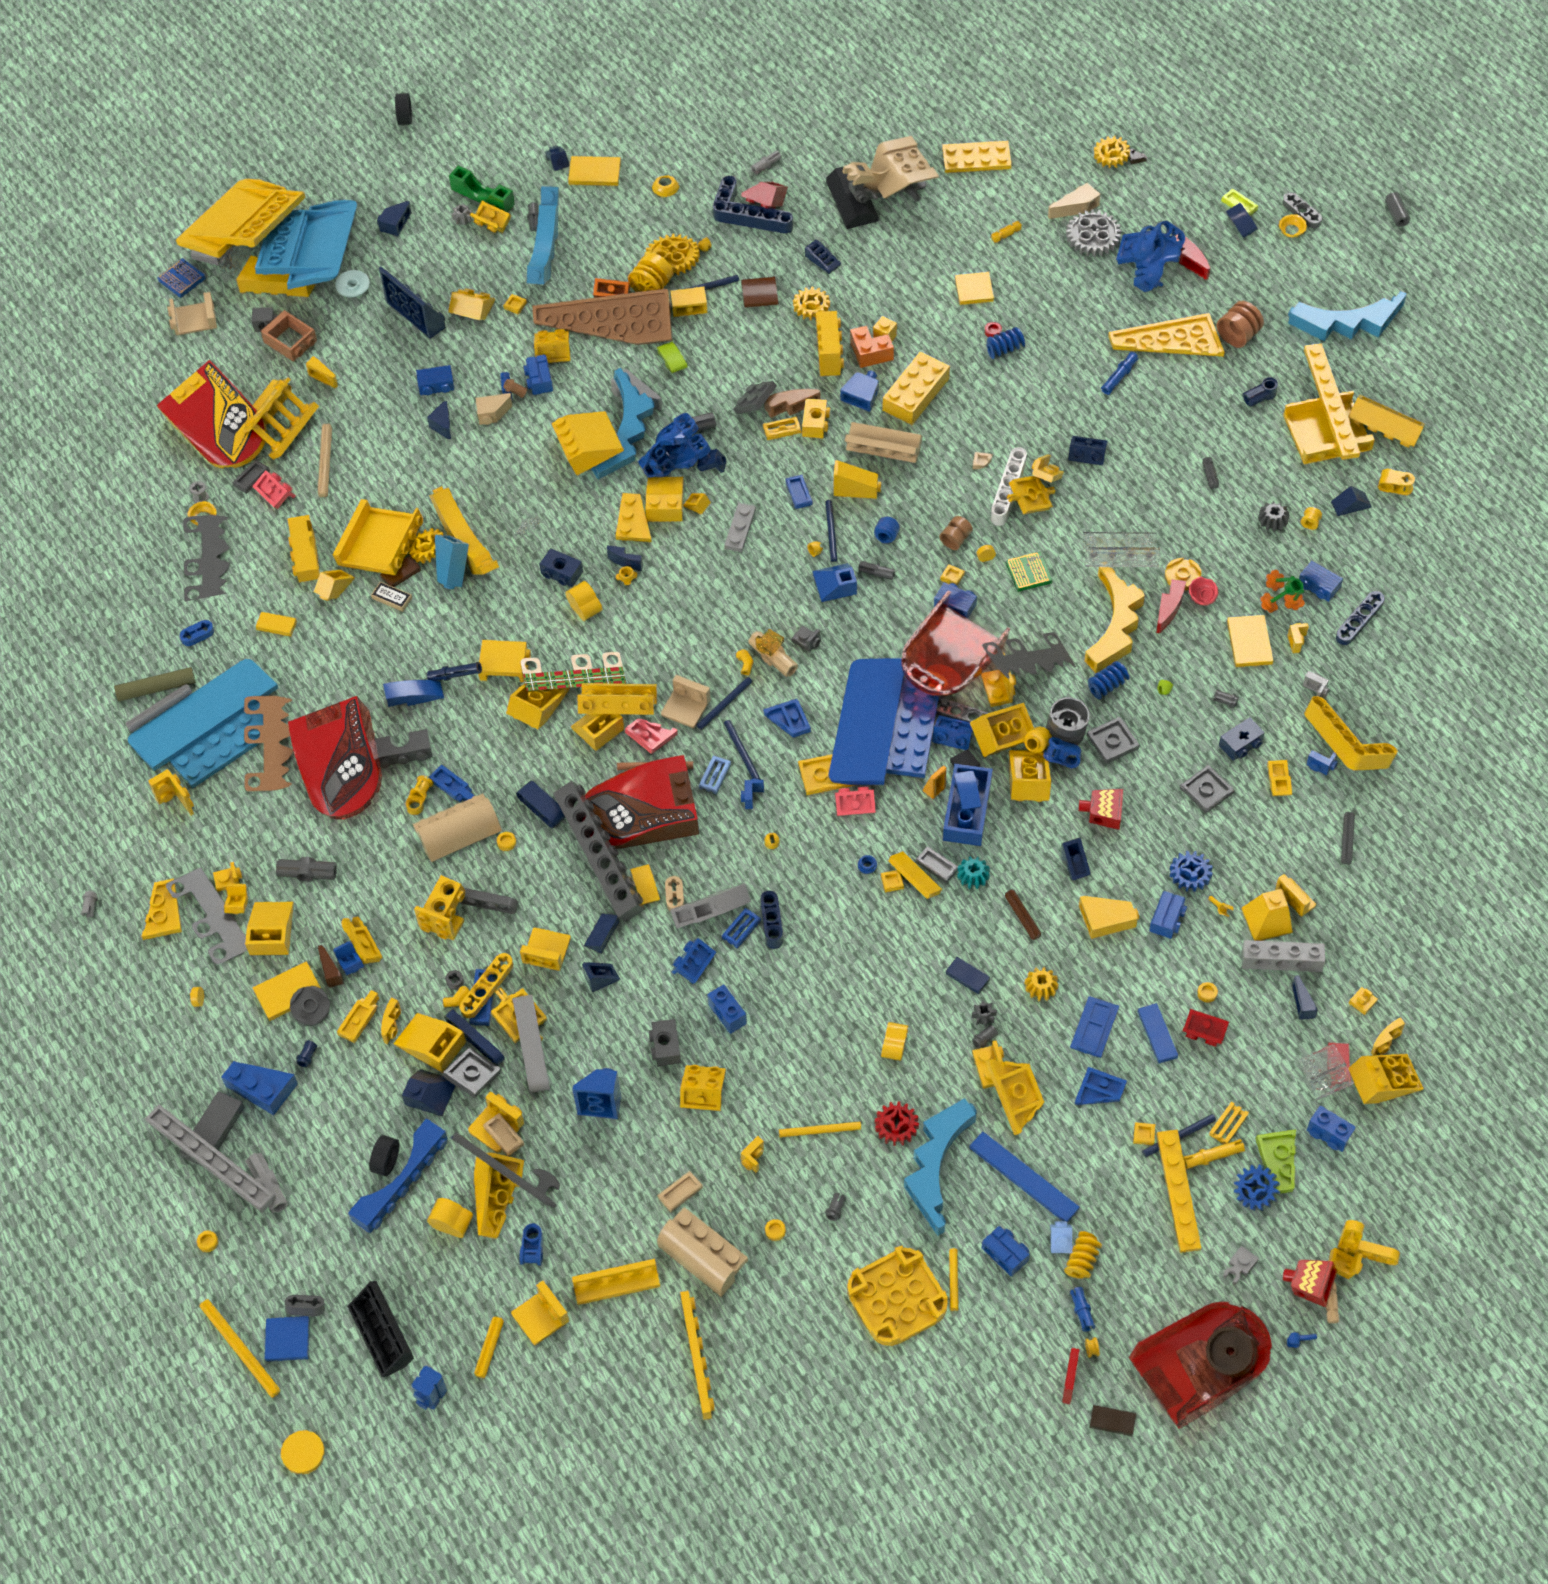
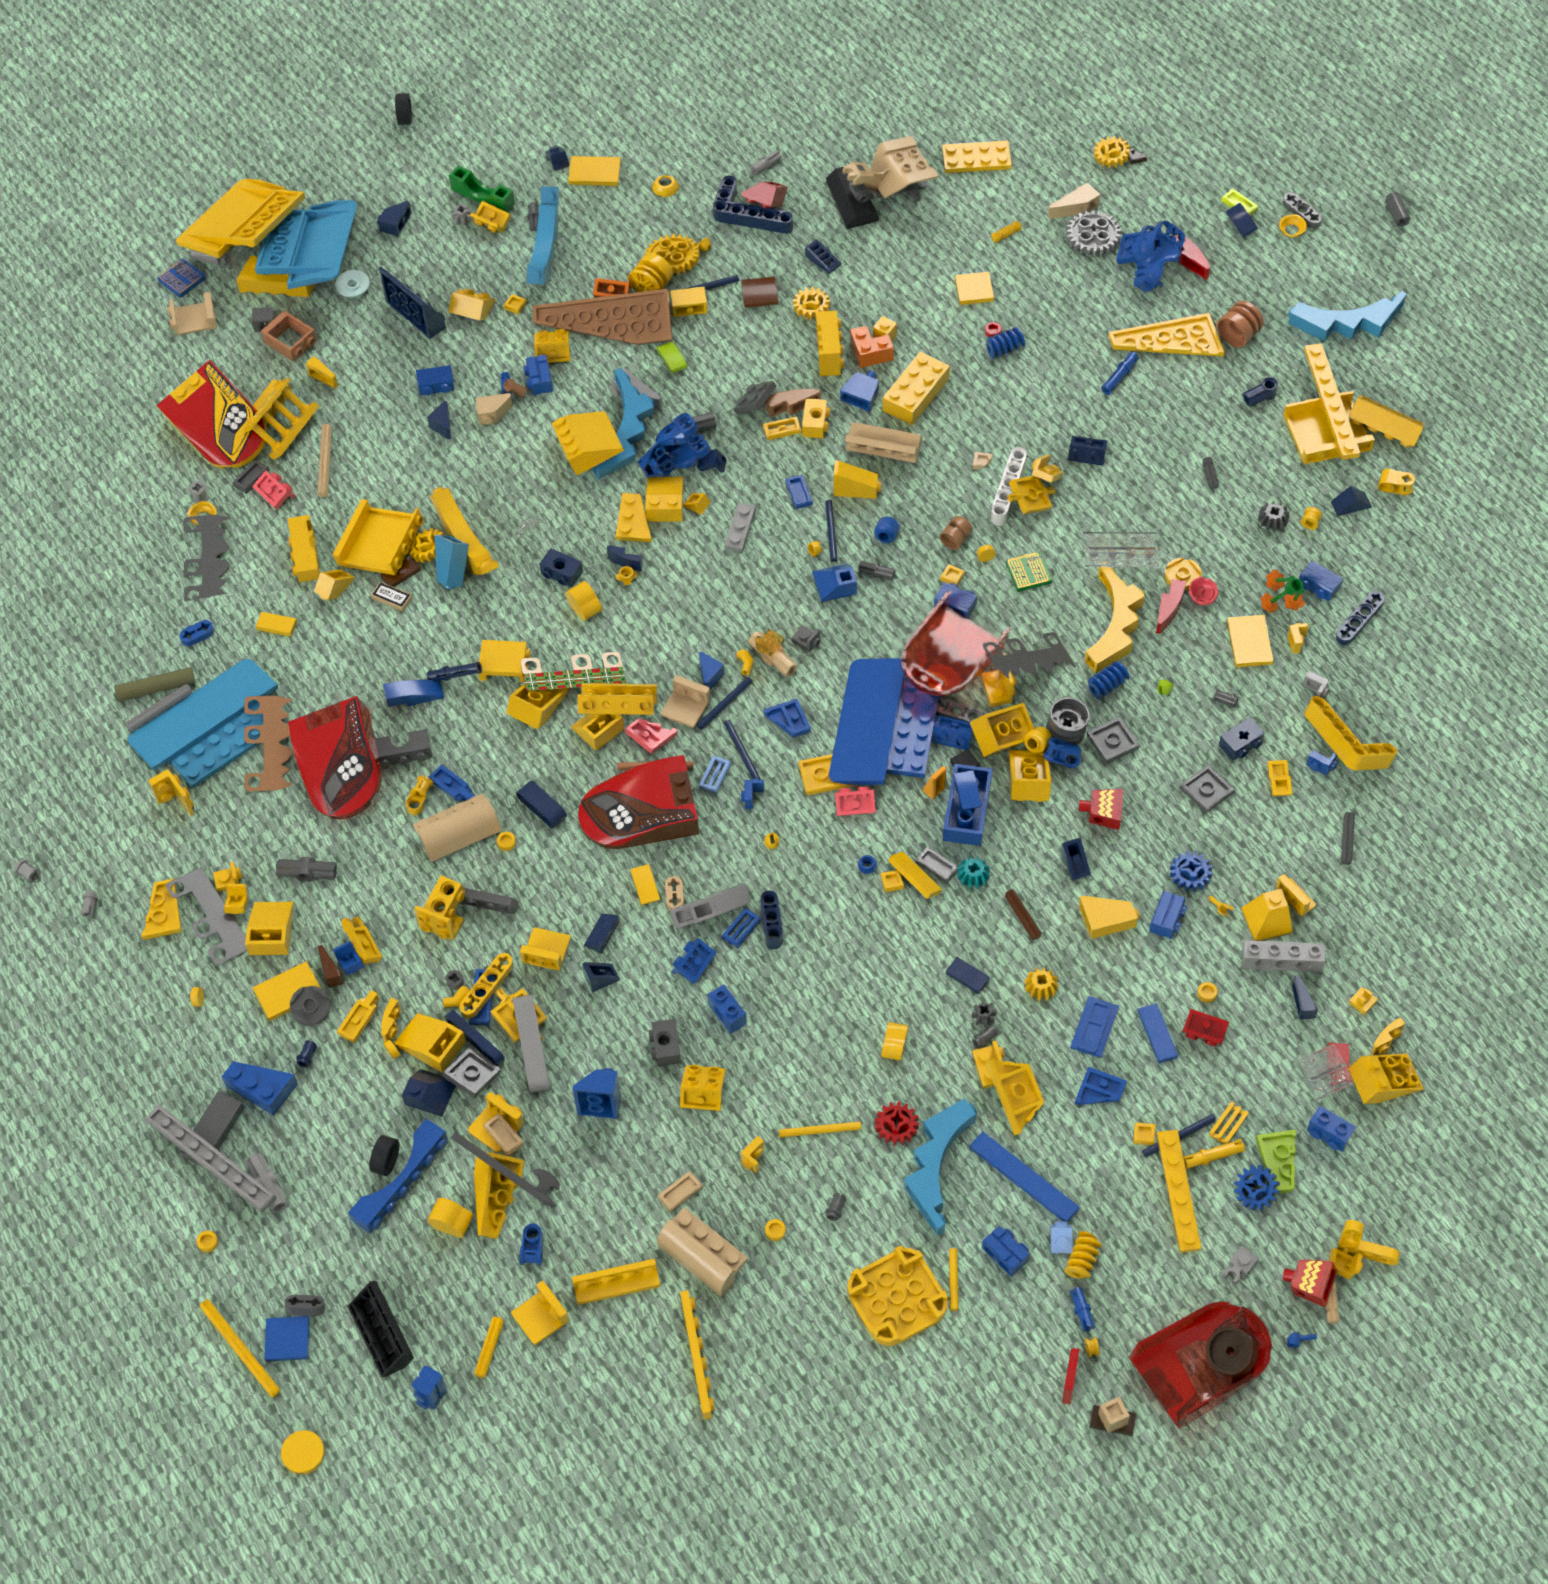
dark grey brick [553,781,645,922] -> none
none -> light grey bush [14,859,41,883]
none -> yellow tile [383,1039,401,1059]
none -> blue slope [699,652,724,690]
none -> tan panel [1098,1397,1130,1433]

